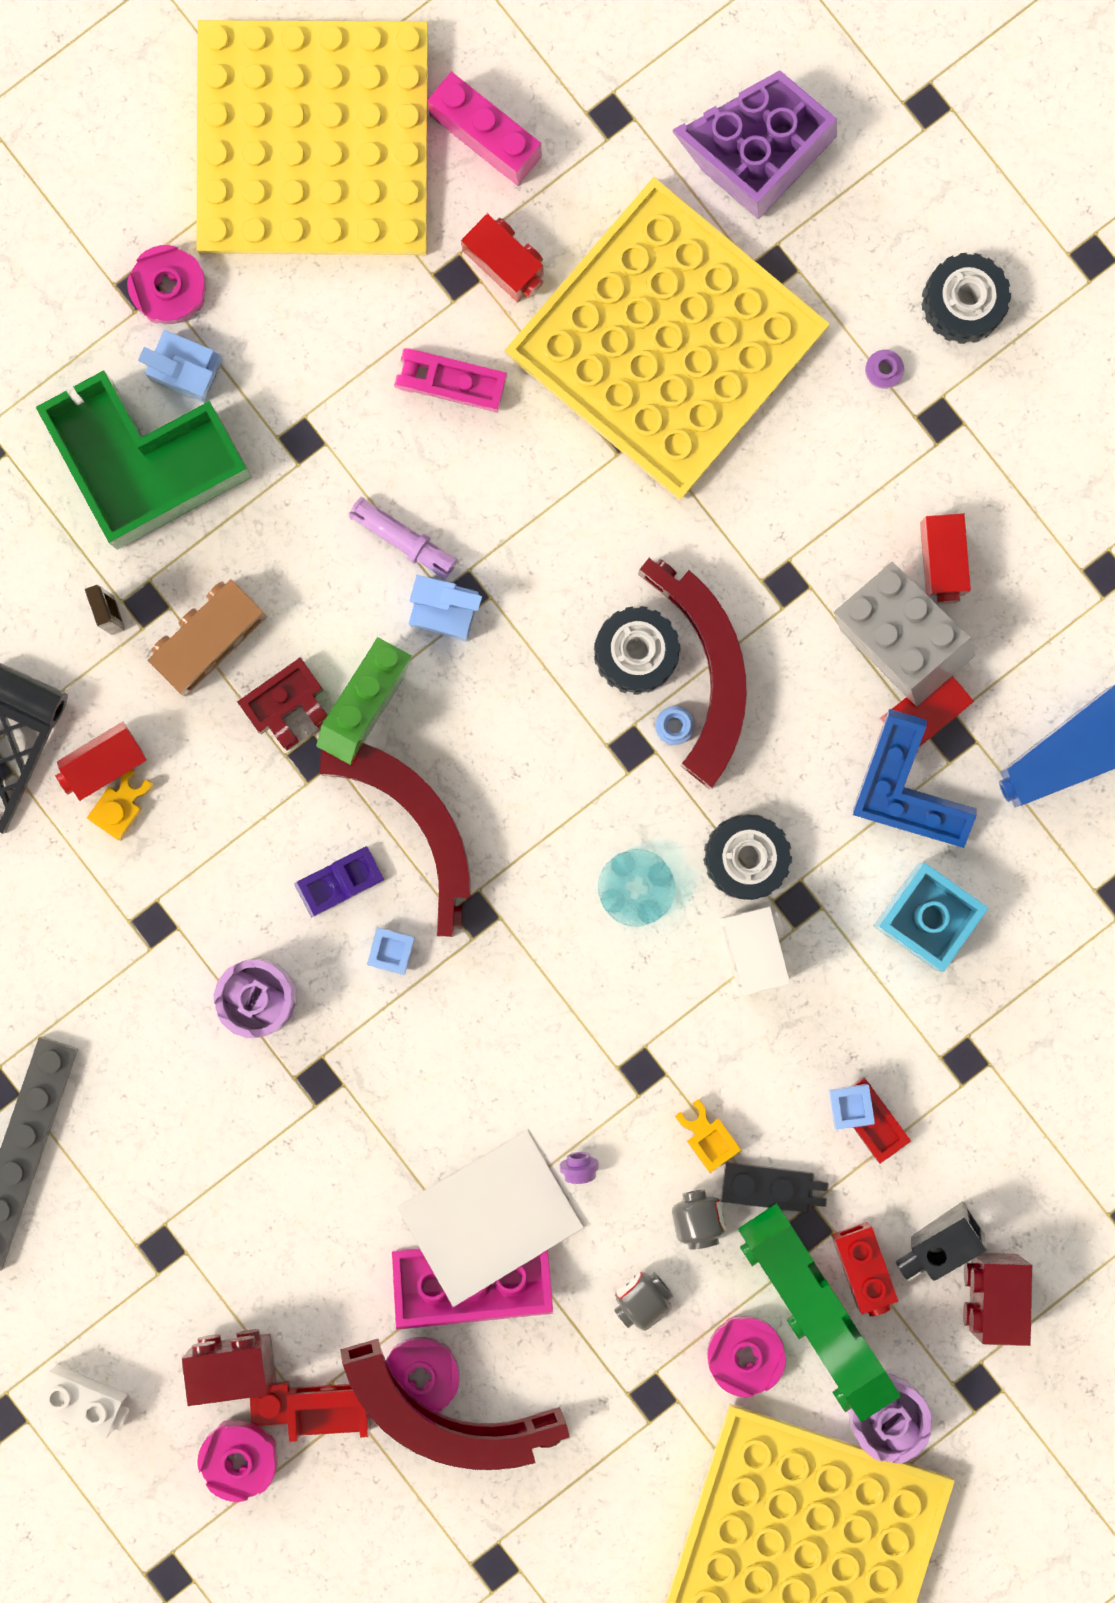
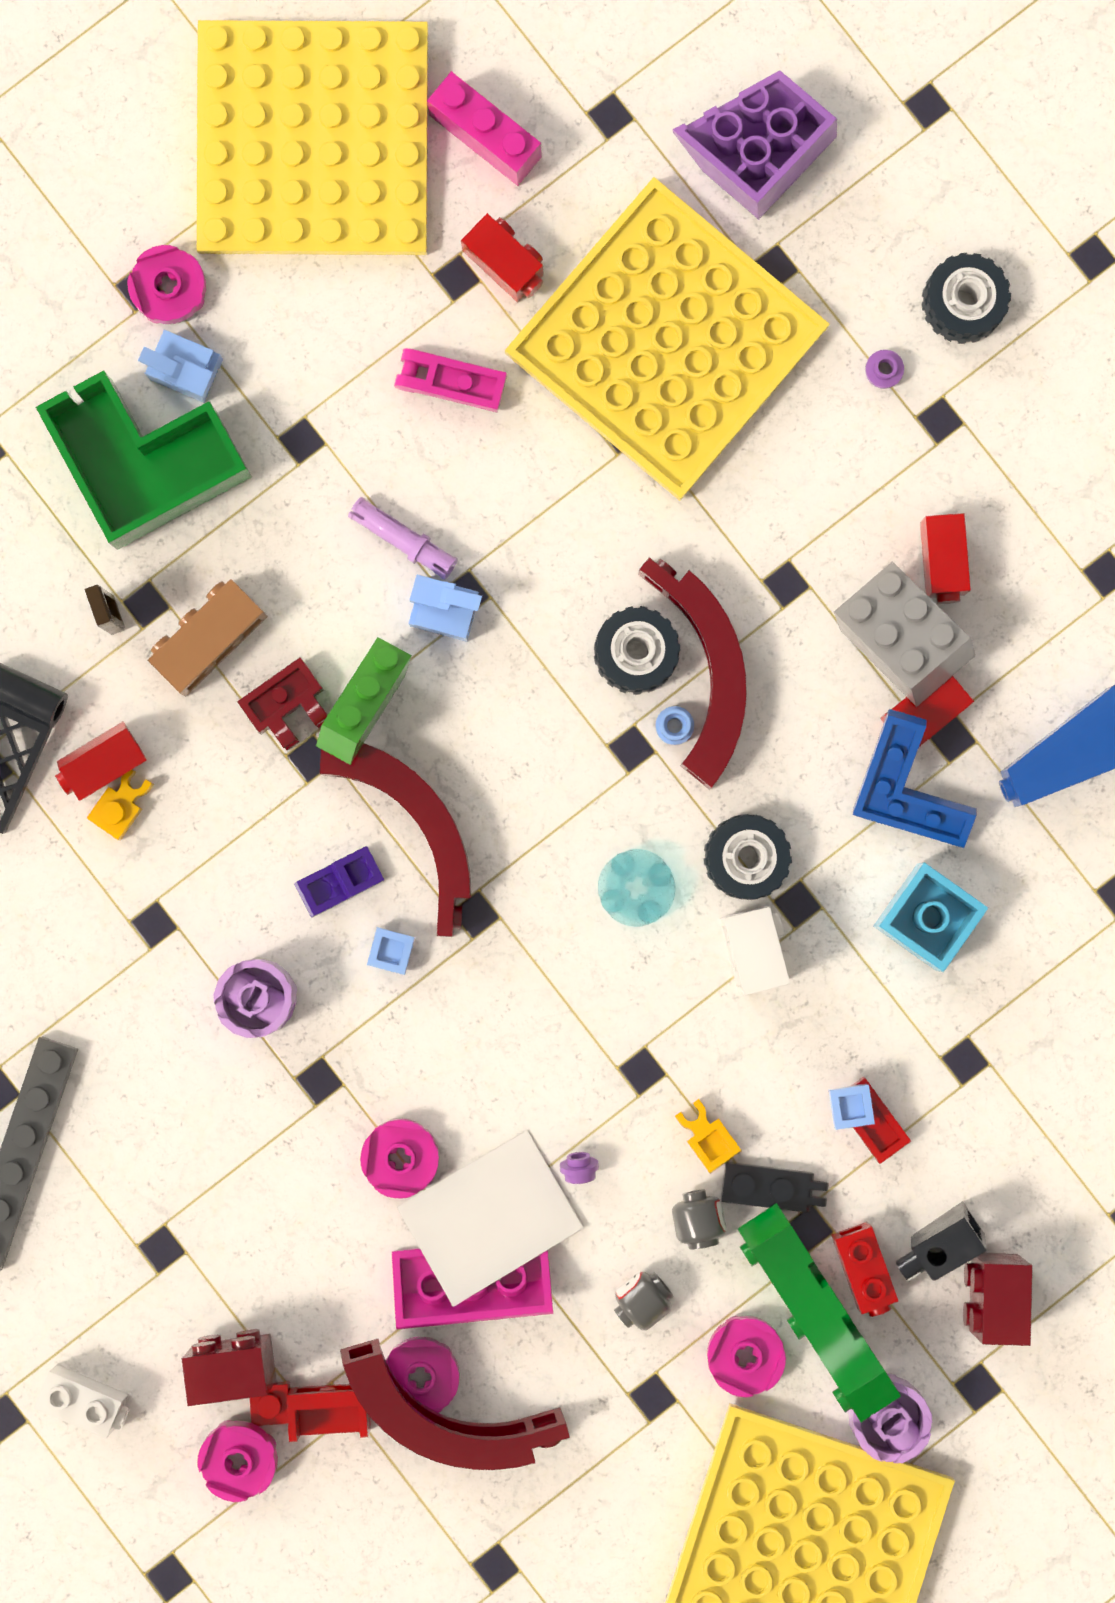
none -> dark pink plate [360,1119,439,1199]

